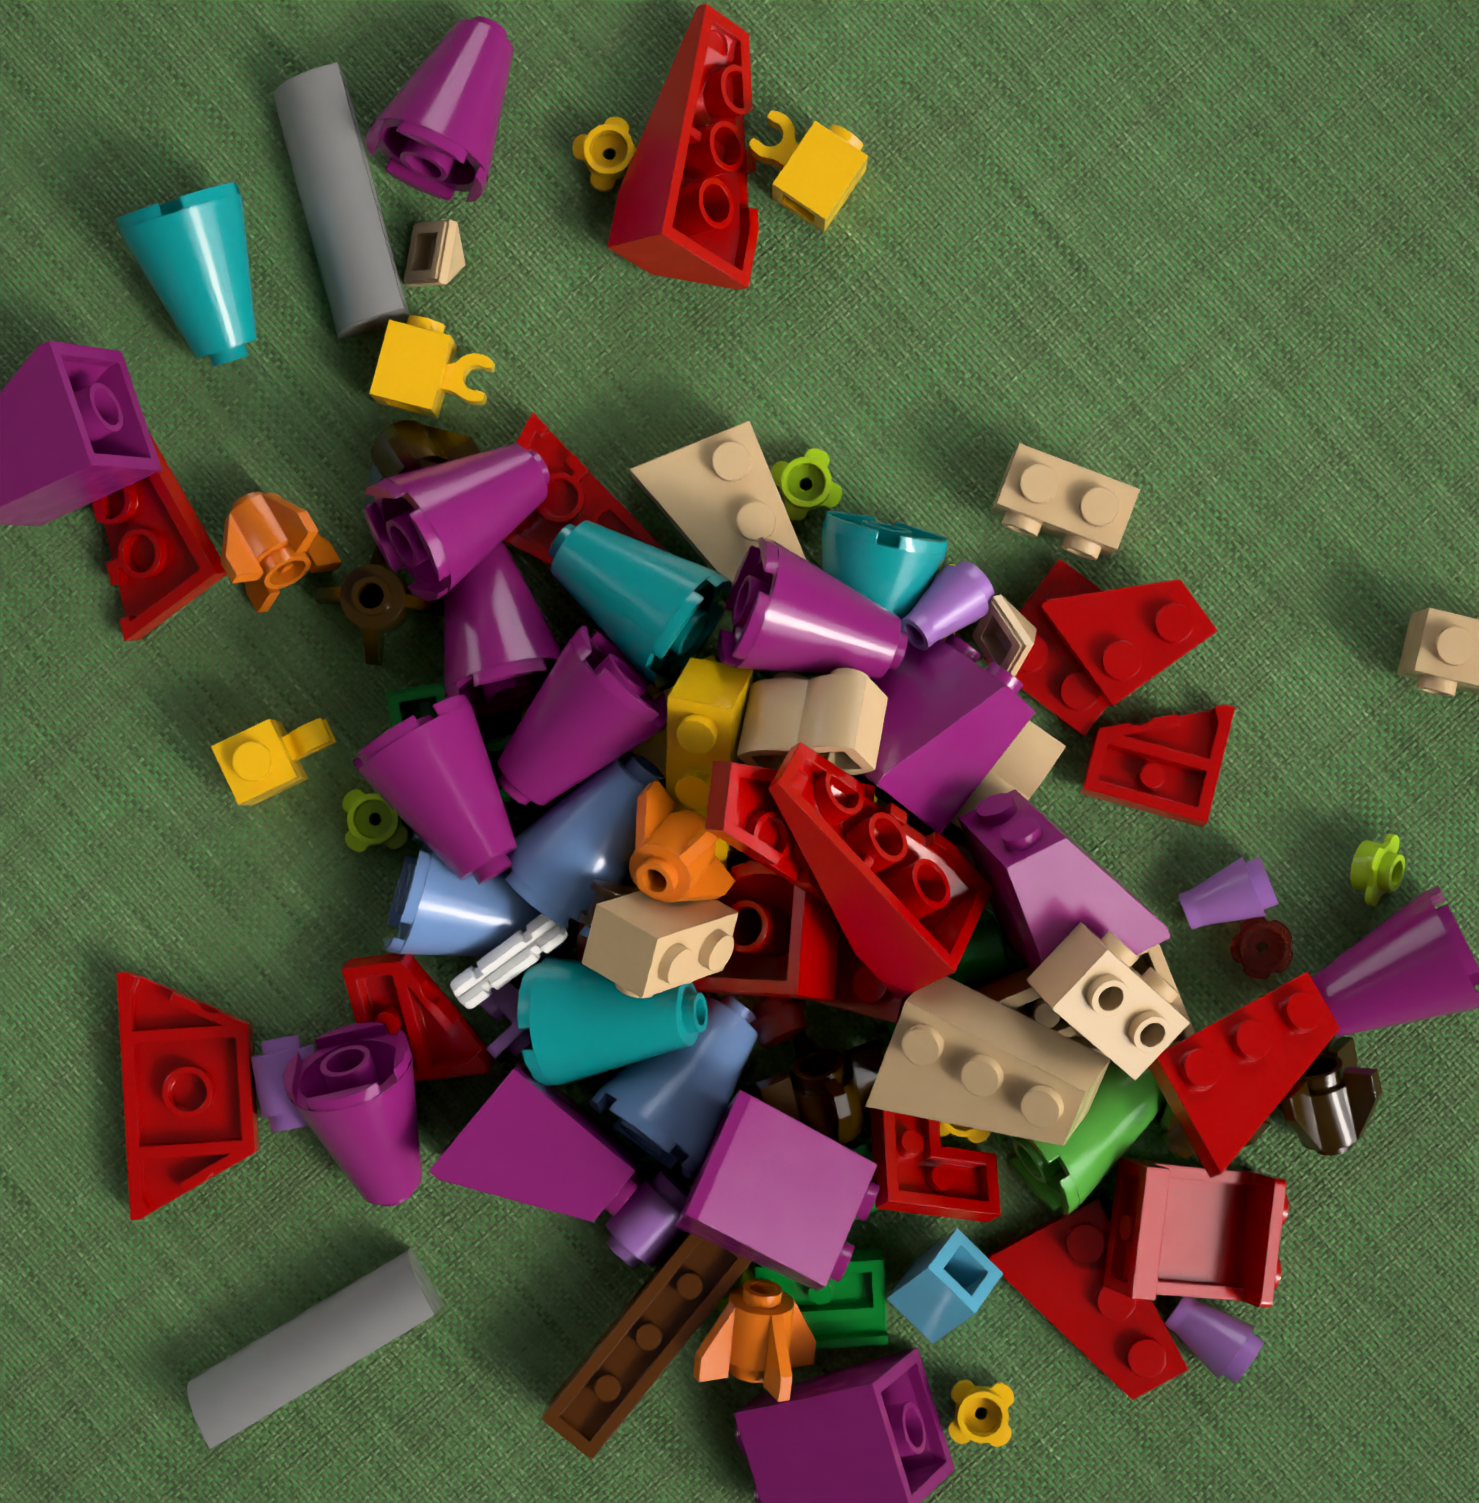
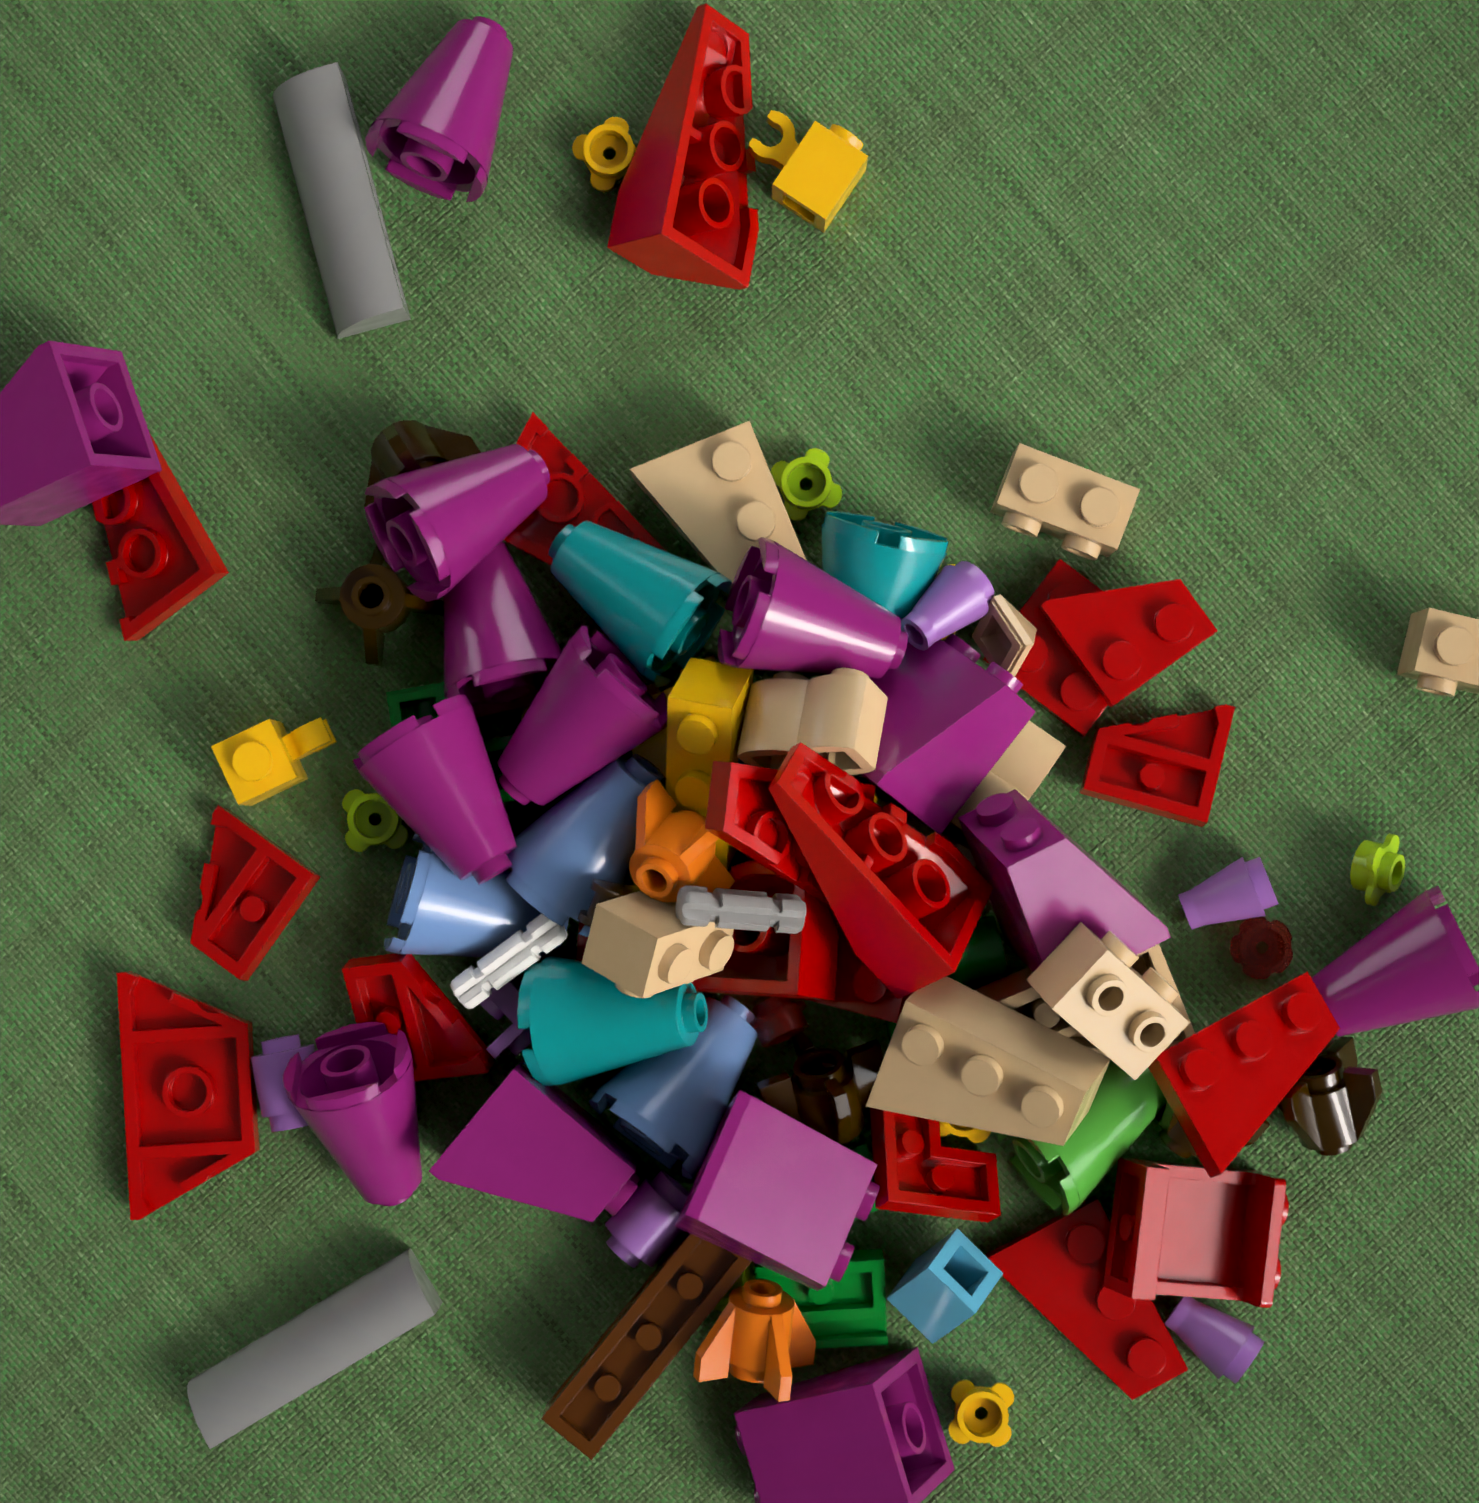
teal cone [116,182,257,367] -> none
orange brick [221,492,342,613] -> none
yellow brick [369,315,495,419] -> none
tan slope [404,219,466,287] -> none
none -> red wing [190,805,321,981]
none -> light grey axle [675,885,806,934]

